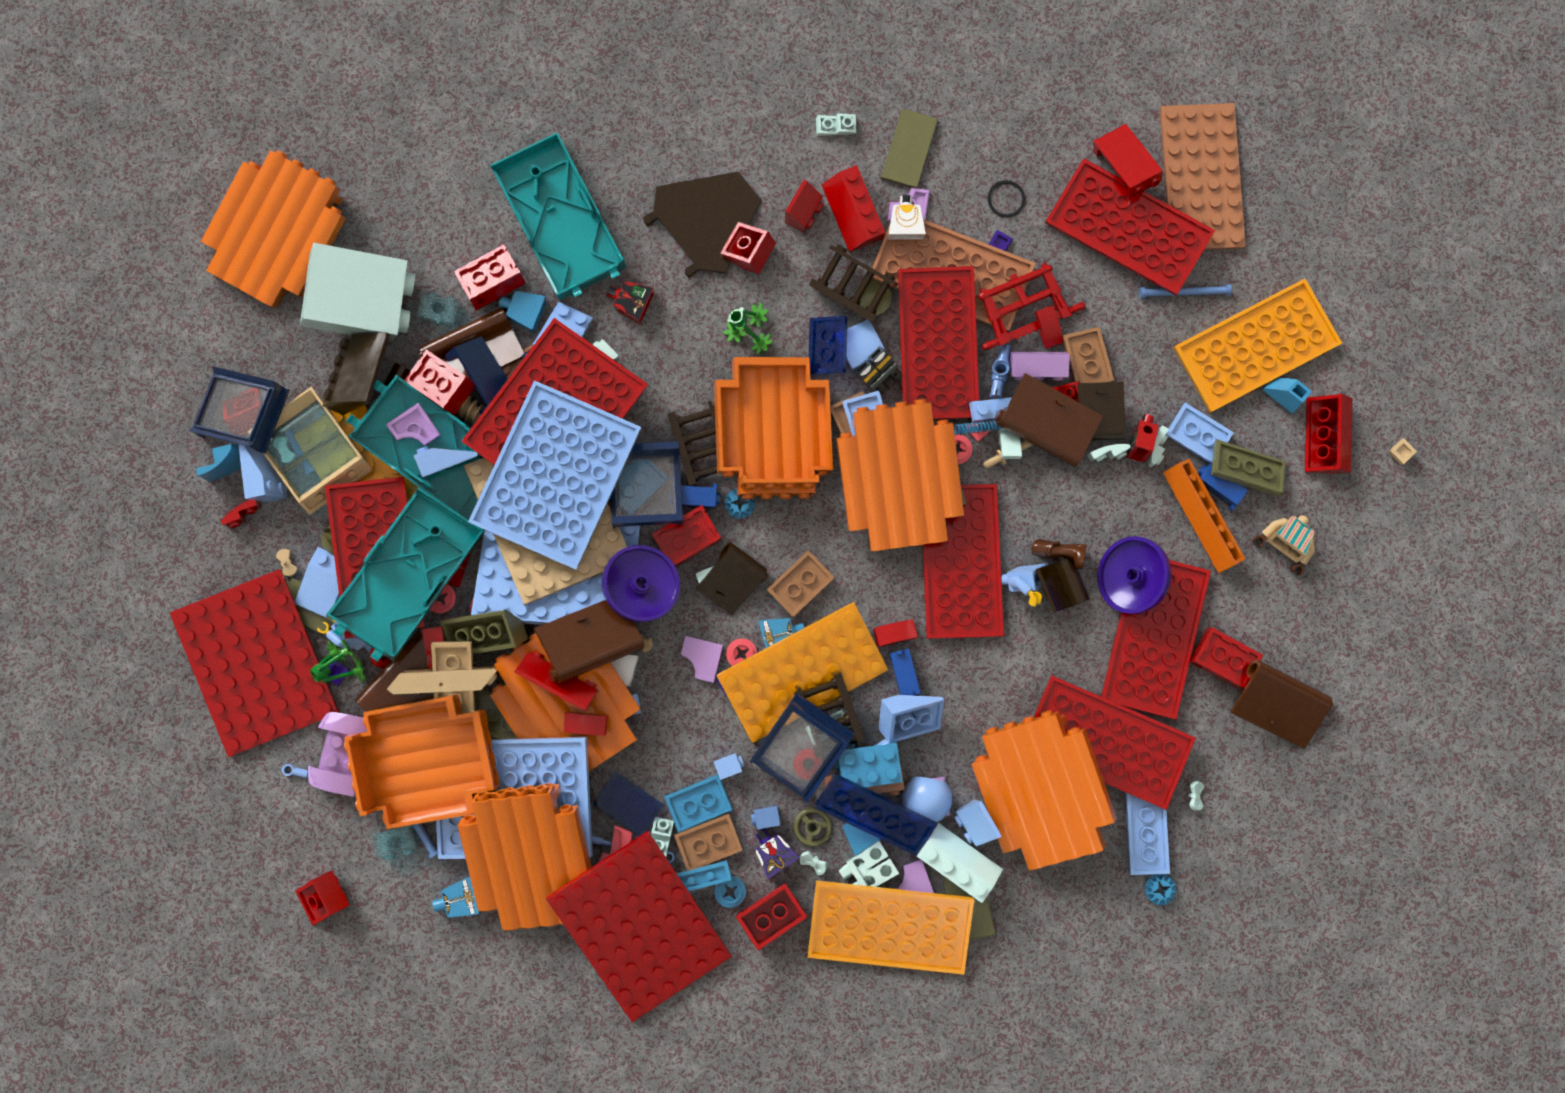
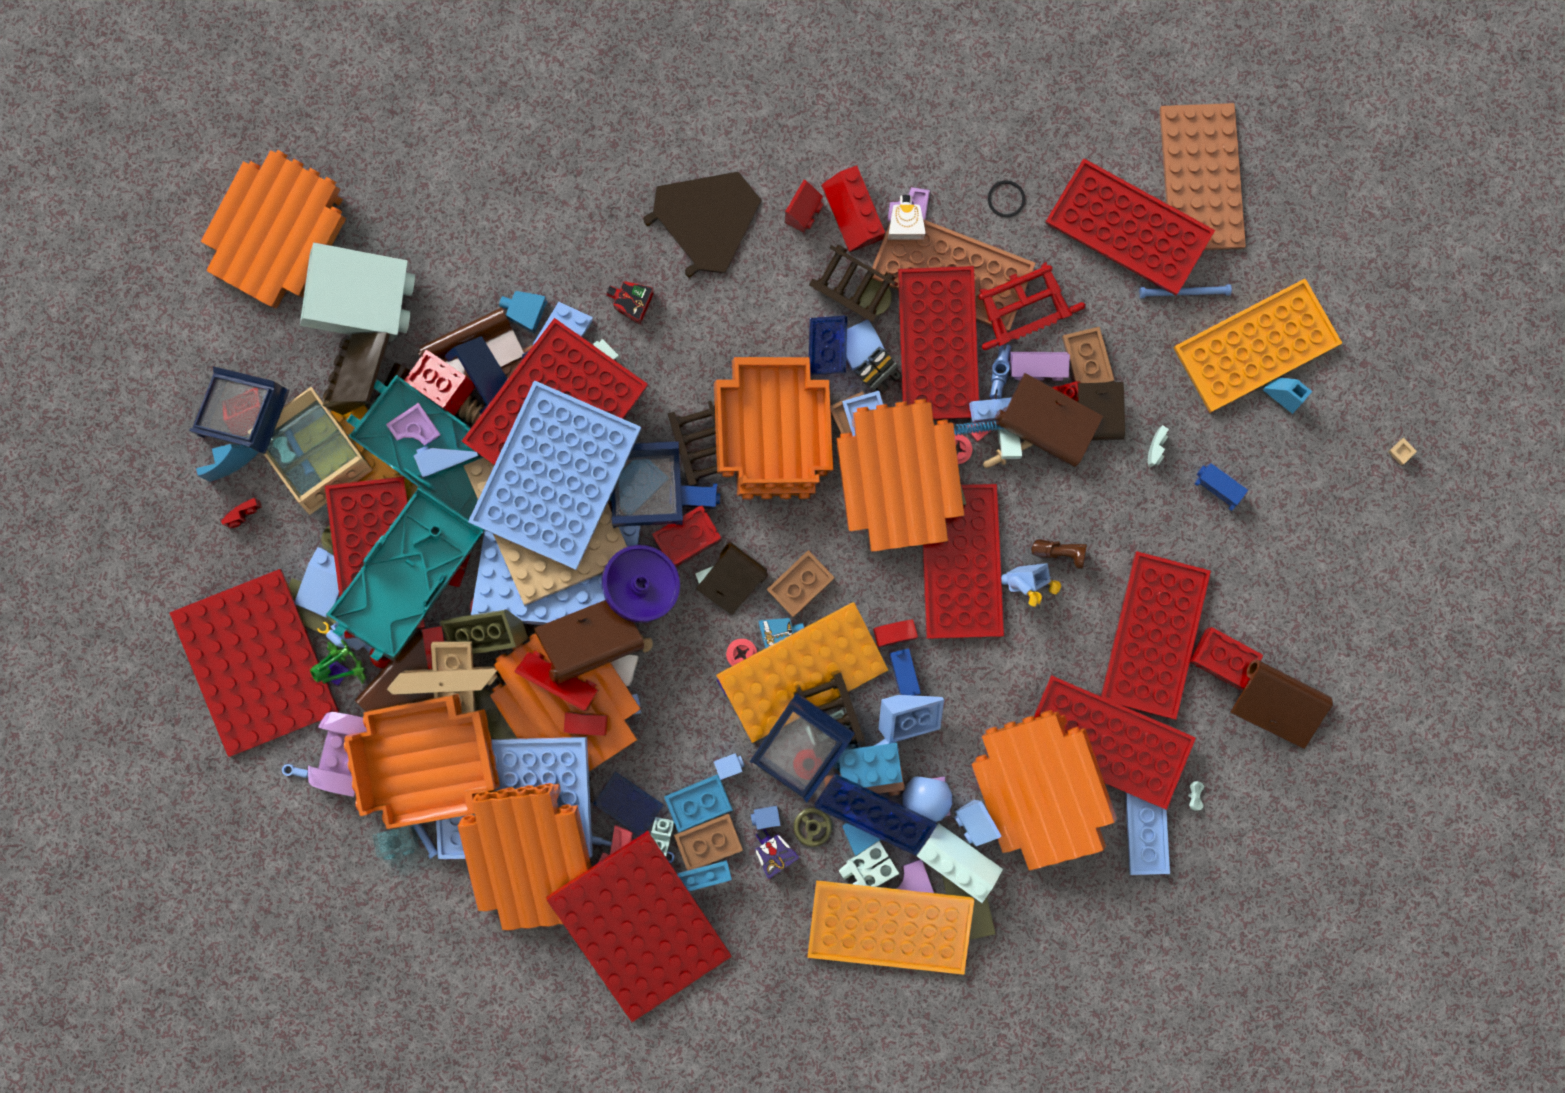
light blue slope [238,444,287,502] -> none
tan piece [276,549,299,577] -> none
red slope [295,870,350,926] -> none
clear light blue brick [417,293,462,328] -> none
coral gear [430,585,457,614] -> none
dark azure torso [432,877,482,918] -> none
piece [454,244,526,311] -> none
teal piece [490,132,626,301] -> none
lavender tile [681,636,723,683] -> none
dark azure gear [714,876,746,908] -> none
red slope [720,222,776,274] -> none
bright green plant [723,303,773,355] -> none
dark azure gear [725,489,755,519] -> none
red brick [736,882,807,951] -> none
light aqua piece [800,851,827,875] -> none
light aqua slope [816,113,856,136] -> none
olive tile [881,108,938,188] -> none
dark purple tile [988,230,1013,251] -> none
red slope [1034,305,1063,349] -> none
dark brown door [1036,556,1090,613] -> none
light aqua slope [1087,444,1131,462] -> none
red panel [1093,124,1163,199] -> none
dark purple dish [1098,536,1171,614] -> none
red torso [1126,414,1158,463] -> none
dark azure gear [1145,874,1177,905] -> none
orange brick [1163,458,1245,573] -> none
light blue plate [1166,403,1234,464] -> none
olive tile [1211,439,1286,497] -> none
tan torso [1252,515,1315,576] -> none
red slope [1305,394,1353,474] -> none

